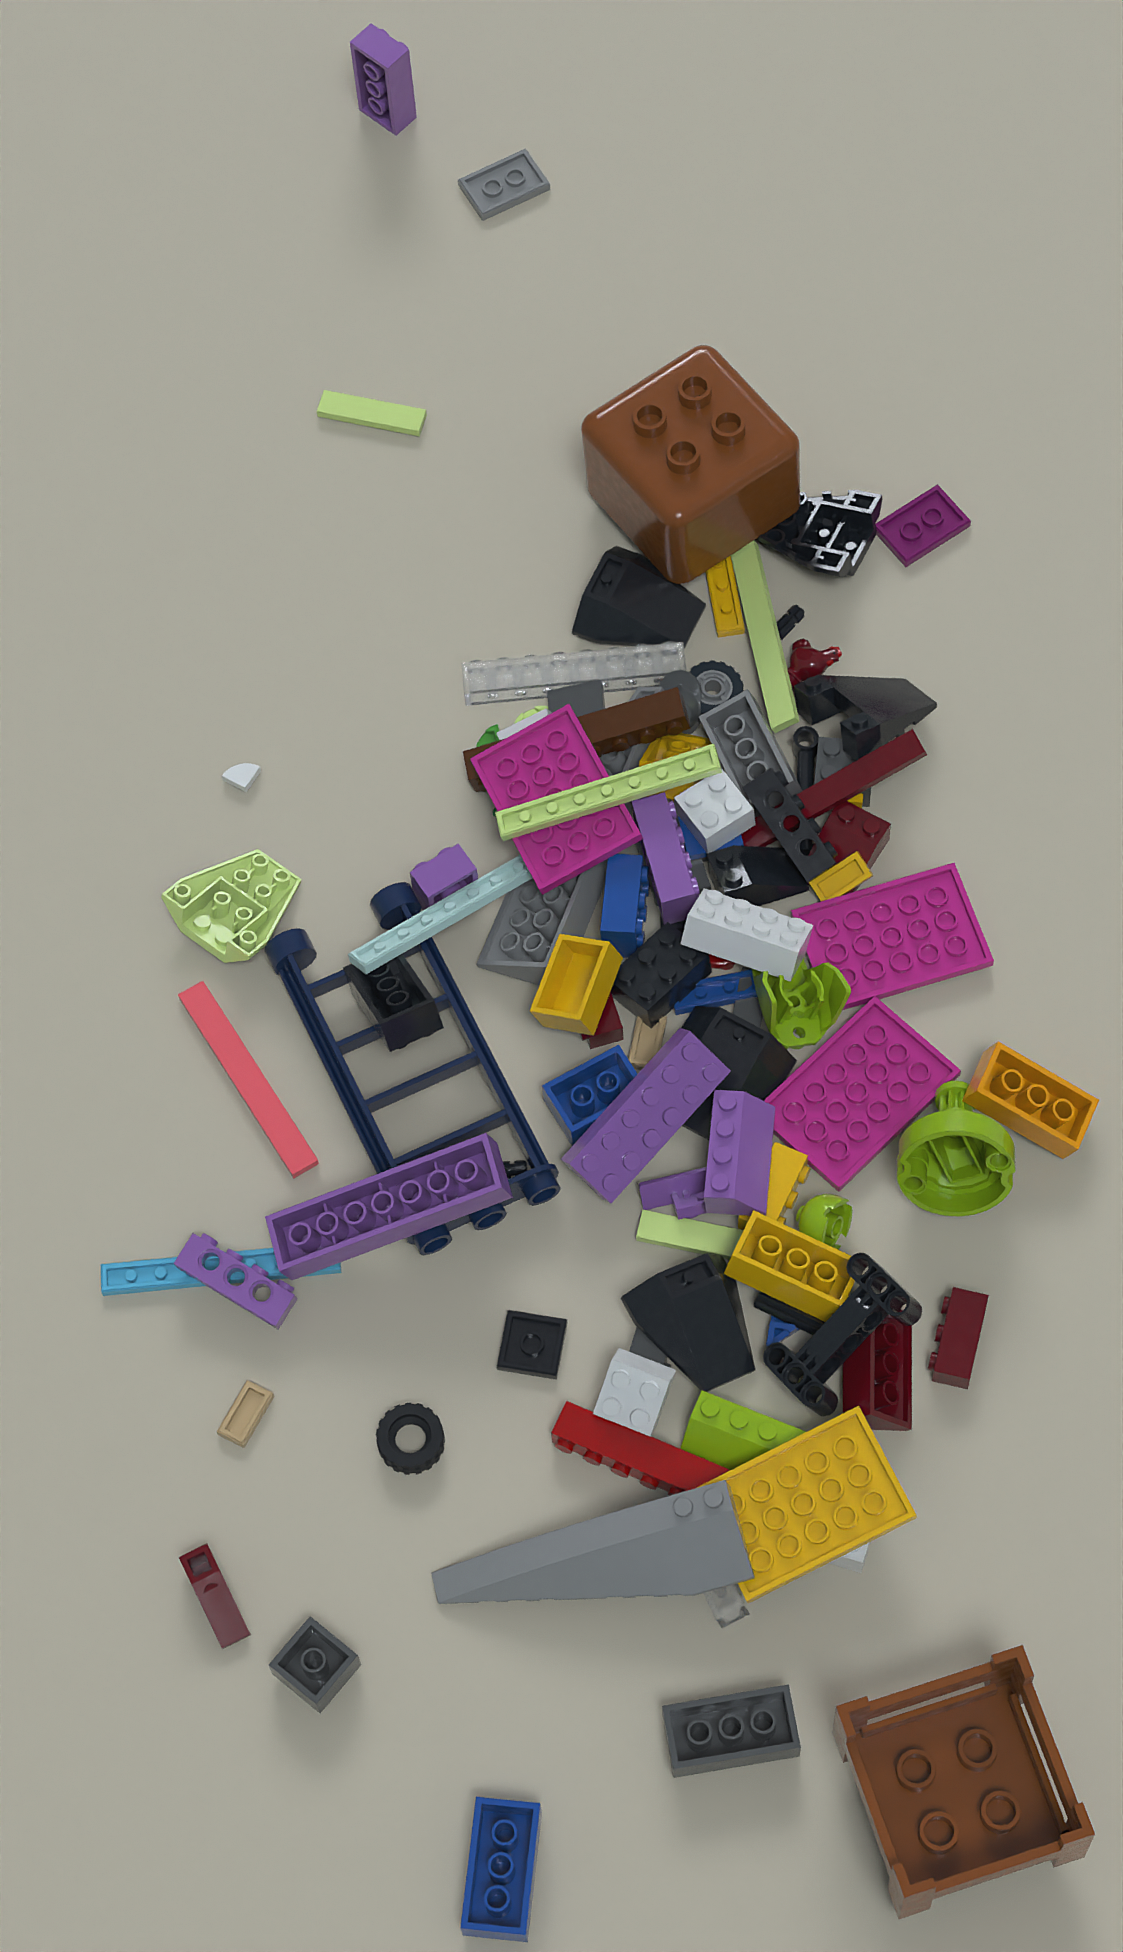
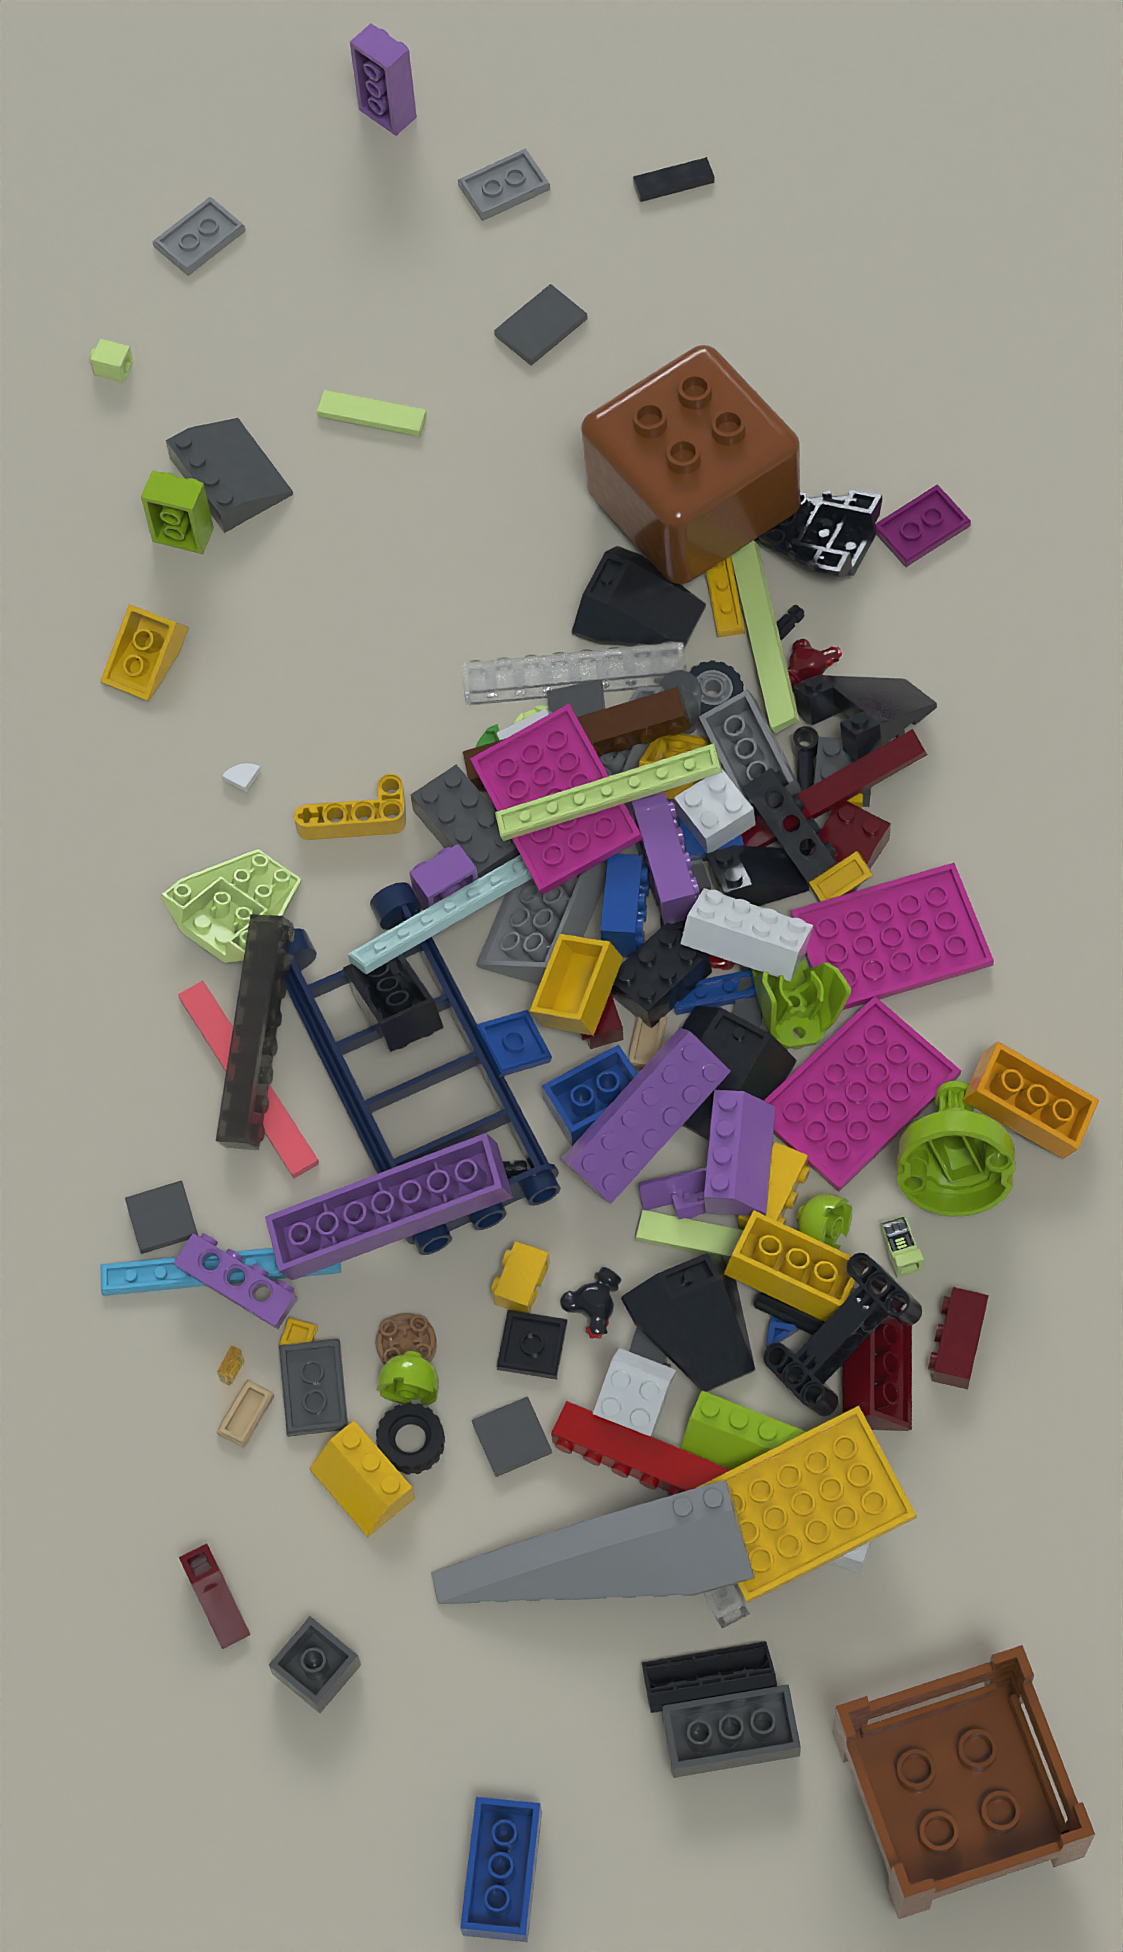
none -> yellowish green brick [89,339,133,382]
none -> yellow slope [100,604,189,701]
none -> dark grey tile [125,1180,198,1254]
none -> lime brick [141,470,214,554]
none -> light grey tile [153,197,246,276]
none -> dark grey slope [166,418,293,533]
none -> clear smoke brick [216,914,295,1150]
none -> clear yellow tile [217,1346,245,1386]
none -> yellow tile [279,1317,318,1346]
none -> dark grey tile [279,1339,348,1437]
none -> yellow beam [294,774,406,840]
none -> yellow slope [309,1420,415,1538]
none -> medium nougat tile [376,1313,437,1365]
none -> lime cylinder [376,1351,439,1405]
none -> dark grey brick [411,764,520,879]
none -> dark grey tile [472,1397,552,1477]
none -> blue tile [474,1010,552,1078]
none -> yellow piece [491,1241,550,1313]
none -> dark grey tile [494,284,588,366]
none -> black animal [560,1267,622,1339]
none -> black tile [633,157,715,202]
none -> black piece [642,1641,777,1713]
none -> yellowish green leg [880,1216,924,1277]

